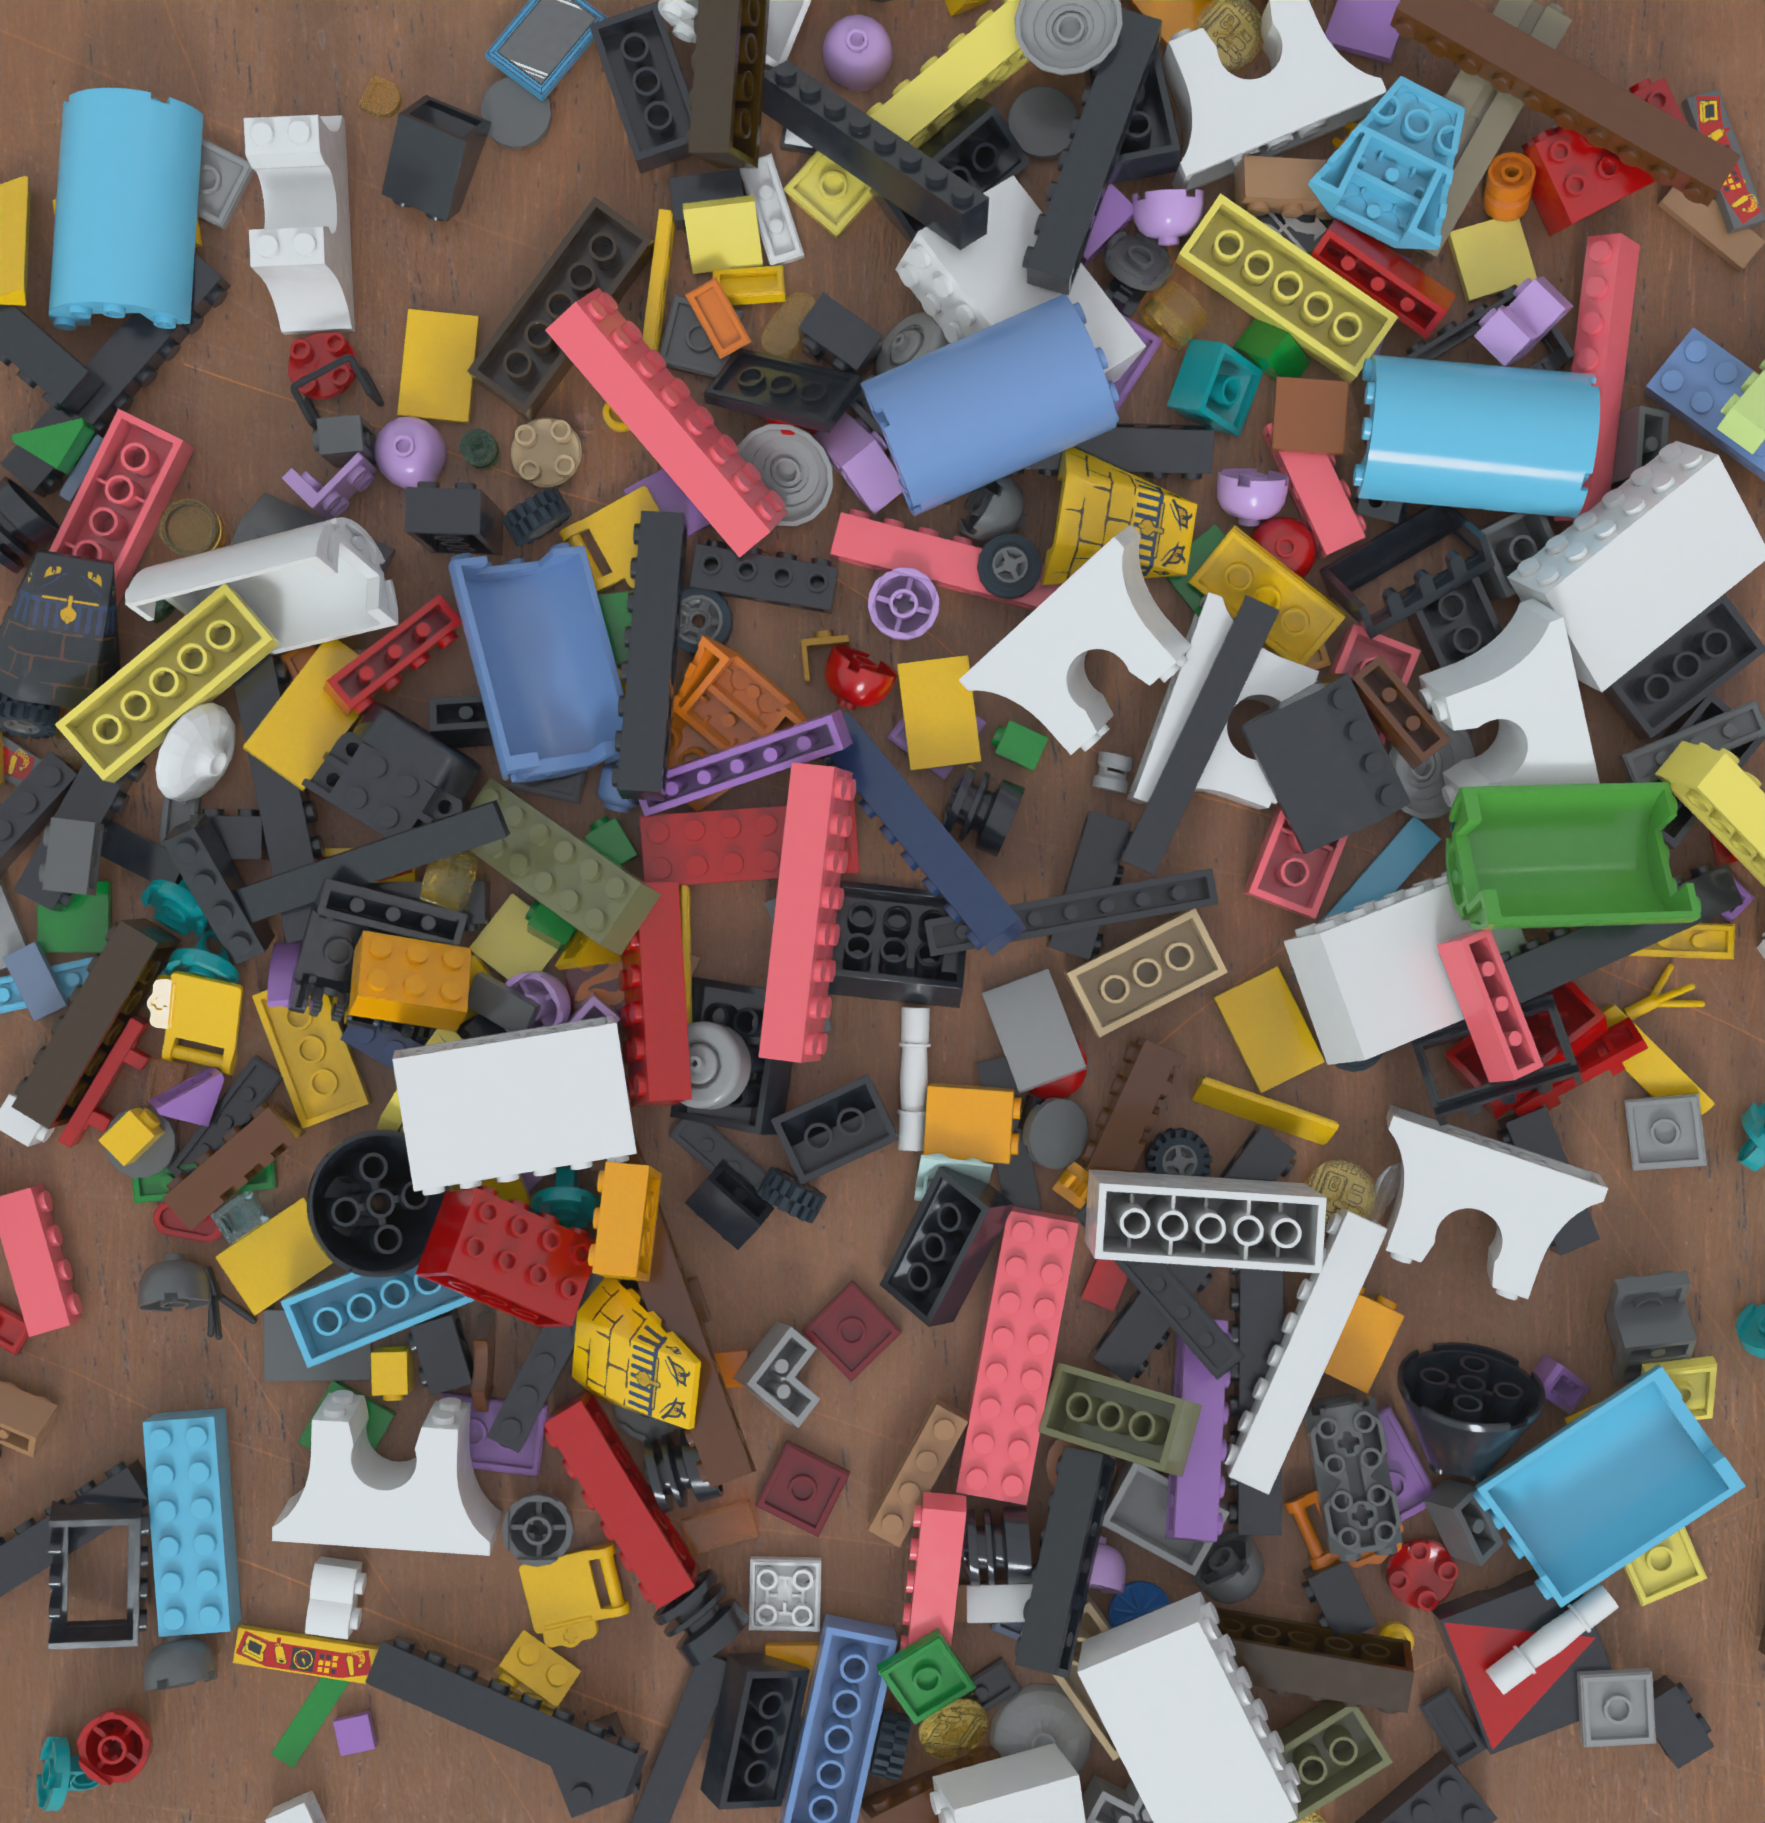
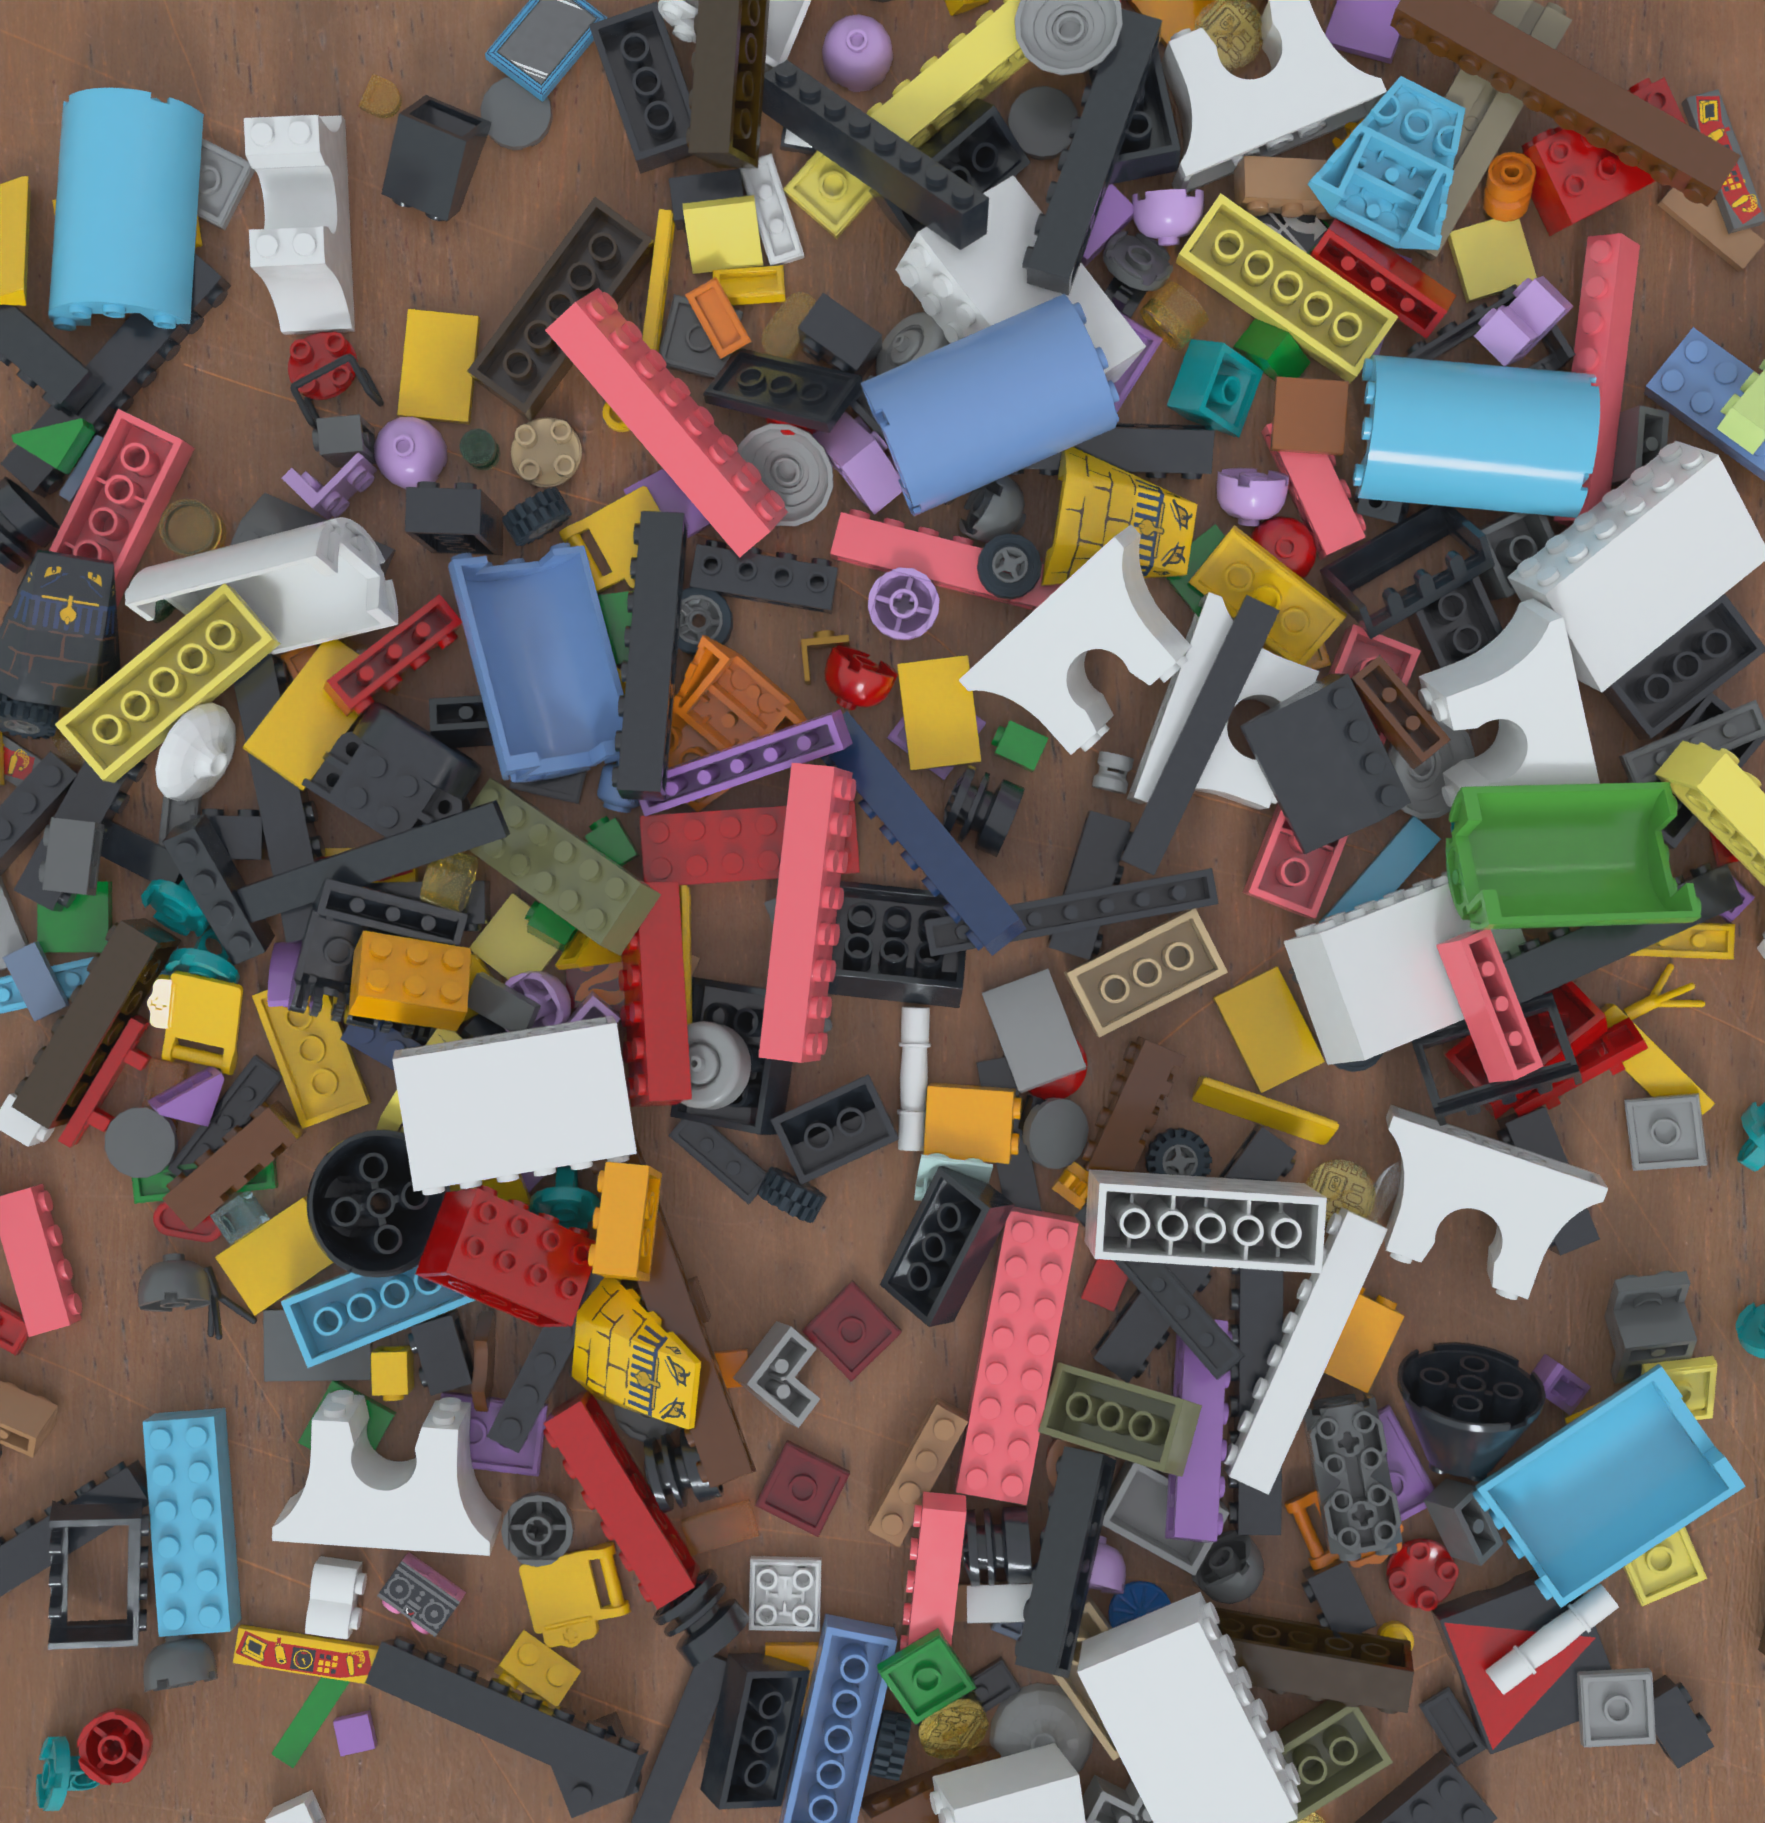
yellow brick [98,1107,165,1166] -> none
black brick [685,1161,775,1250] -> none
none -> brick [377,1552,466,1637]

